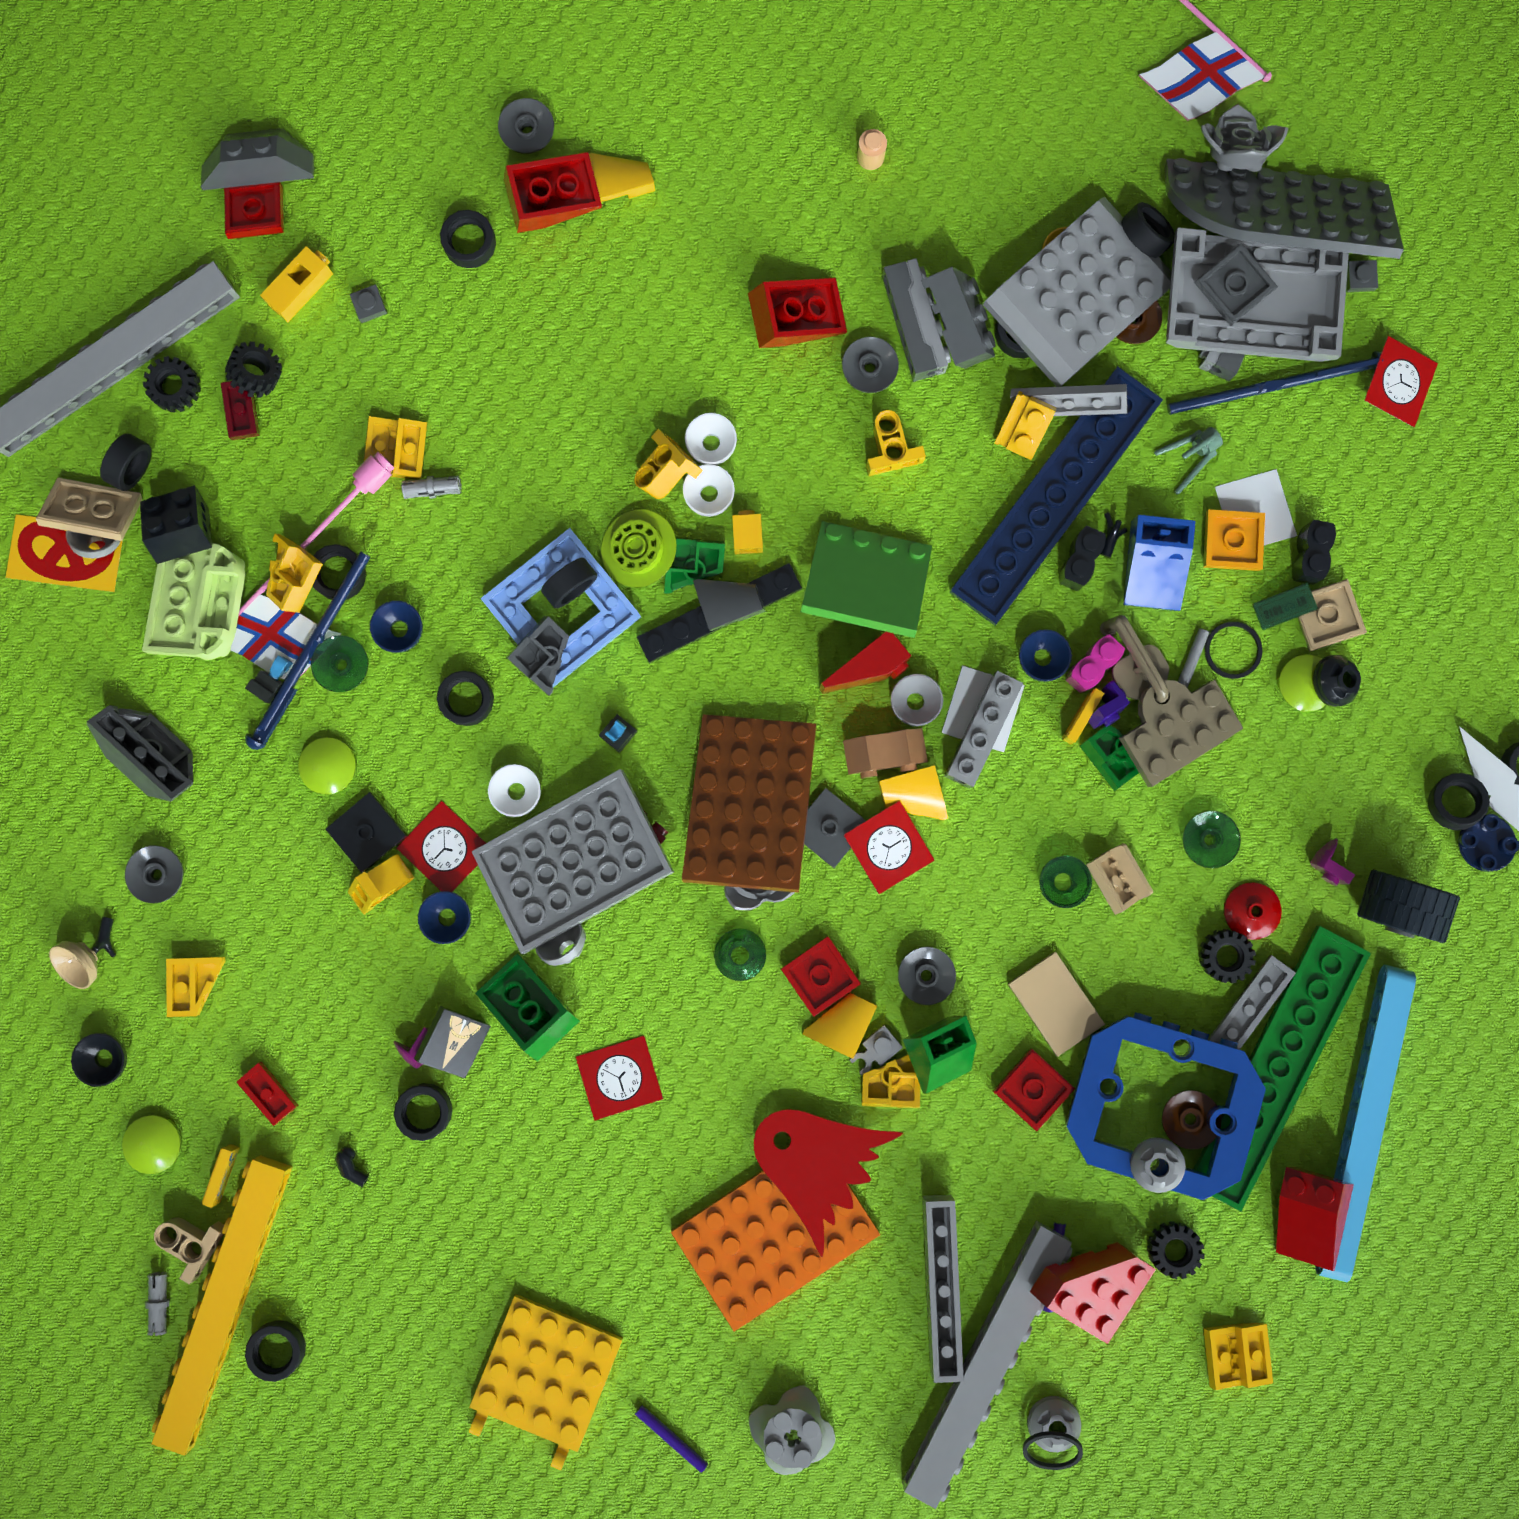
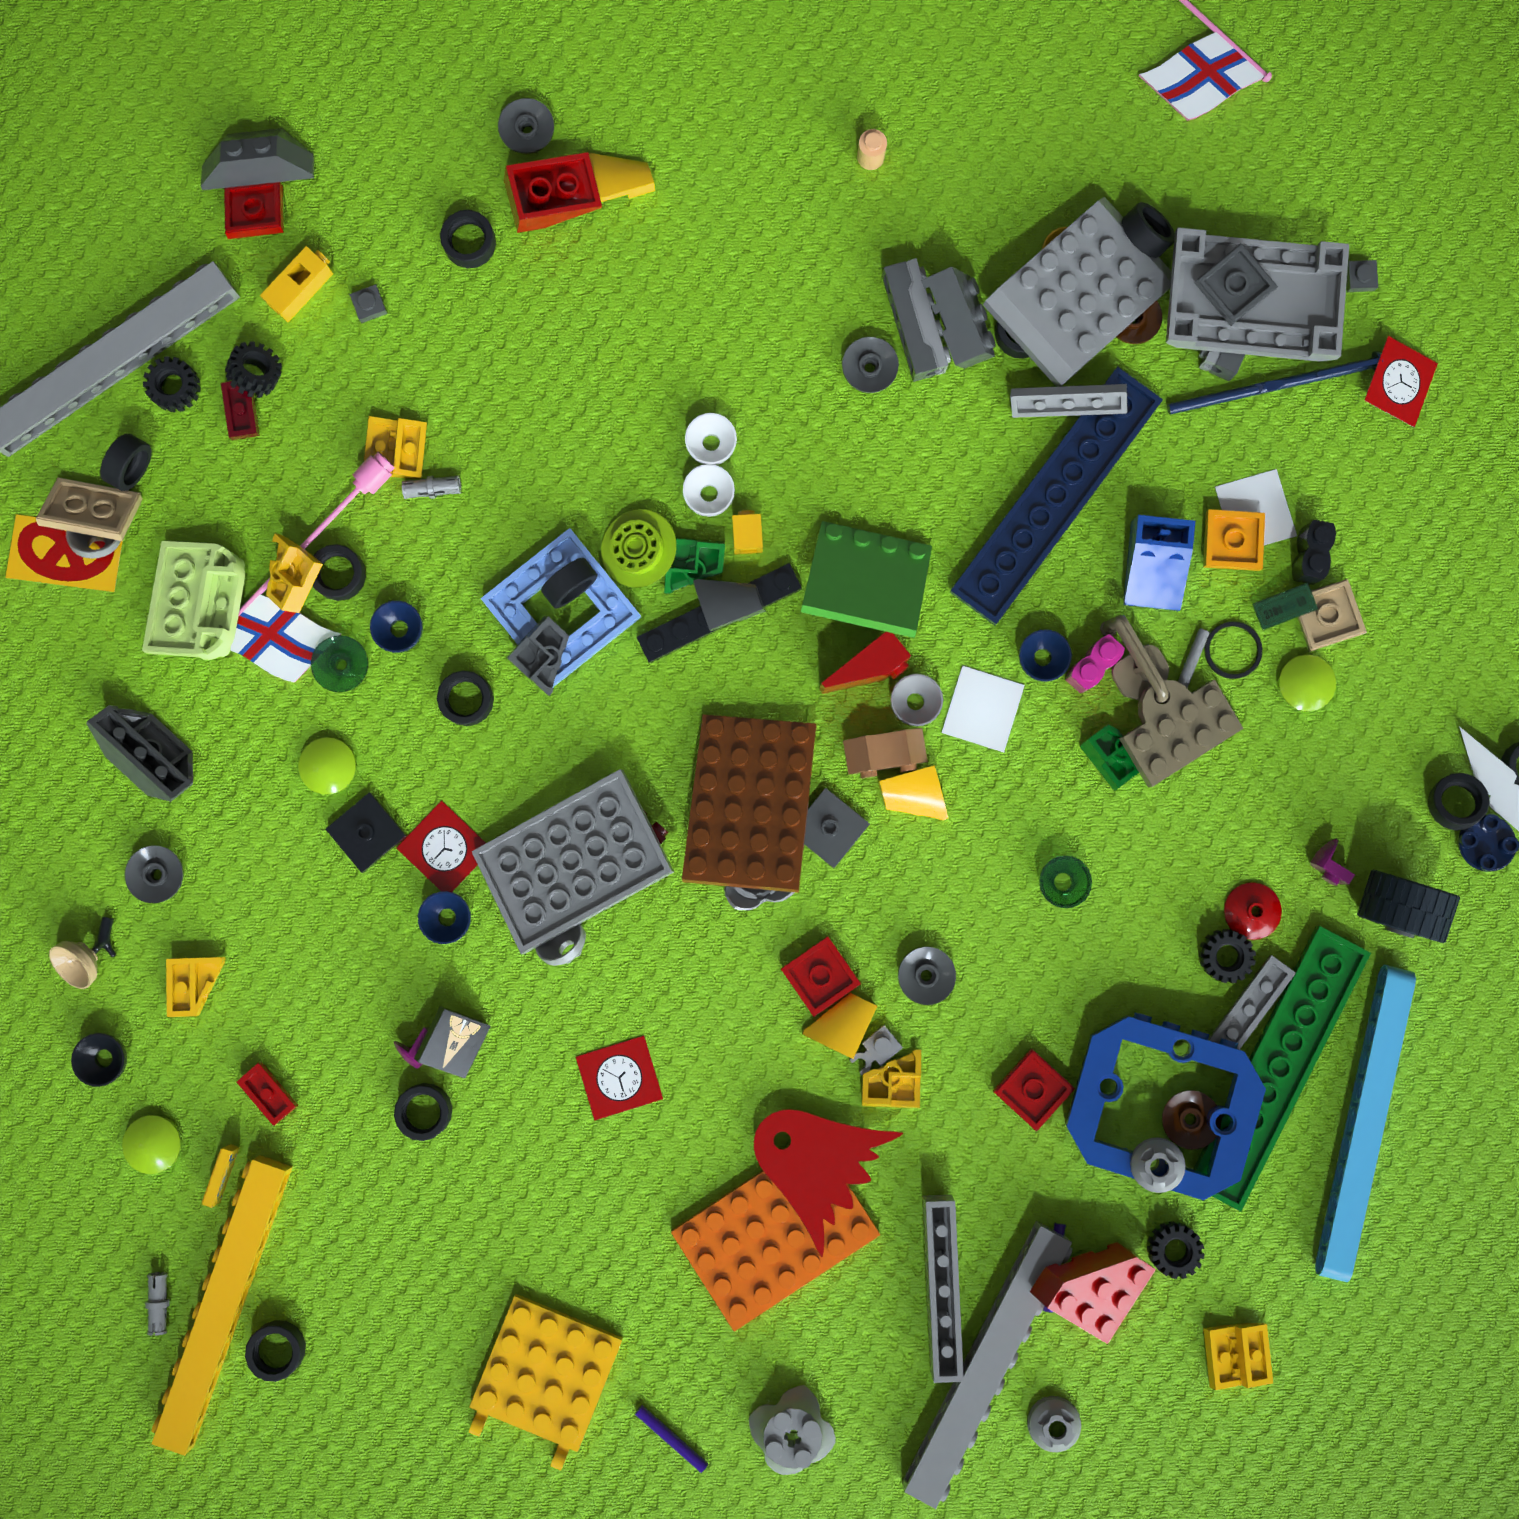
black piece [140,485,212,564] -> none
tan tile [154,1217,224,1284] -> none
dark blue bar [245,551,371,750] -> none
pearl dark grey piece [245,655,293,704] -> none
black arm [335,1146,370,1188] -> none
yellow tile [348,854,415,915] -> none
green slope [475,953,580,1062] -> none
white piece [488,764,541,817] -> none
pearl dark grey piece [599,714,638,753] -> none
yellow tile [634,429,703,499] -> none
clear green piece [714,929,766,981] -> none
red slope [748,278,847,348] -> none
red sticker [844,801,935,894] -> none
yellow tile [866,410,926,476] -> none
green slope [903,1016,977,1094] -> none
light grey piece [944,671,1023,789] -> none
yellow plate [994,391,1057,460] -> none
tan tile [1008,952,1105,1057] -> none
black piece [1023,1431,1083,1470] -> none
black brick [1059,526,1106,591] -> none
yellow tile [1062,688,1105,745] -> none
tan bracket [1086,843,1153,915] -> none
dark purple bracket [1088,681,1130,729] -> none
black bar [1100,512,1128,558] -> none
sand green plant [1154,427,1223,495] -> none
dark grey plate [1164,158,1404,259] -> none
clear green dish [1182,811,1241,868] -> none
light grey brick [1201,104,1288,172] -> none
red slope [1276,1167,1354,1271] -> none
black piece [1313,655,1361,707] -> none

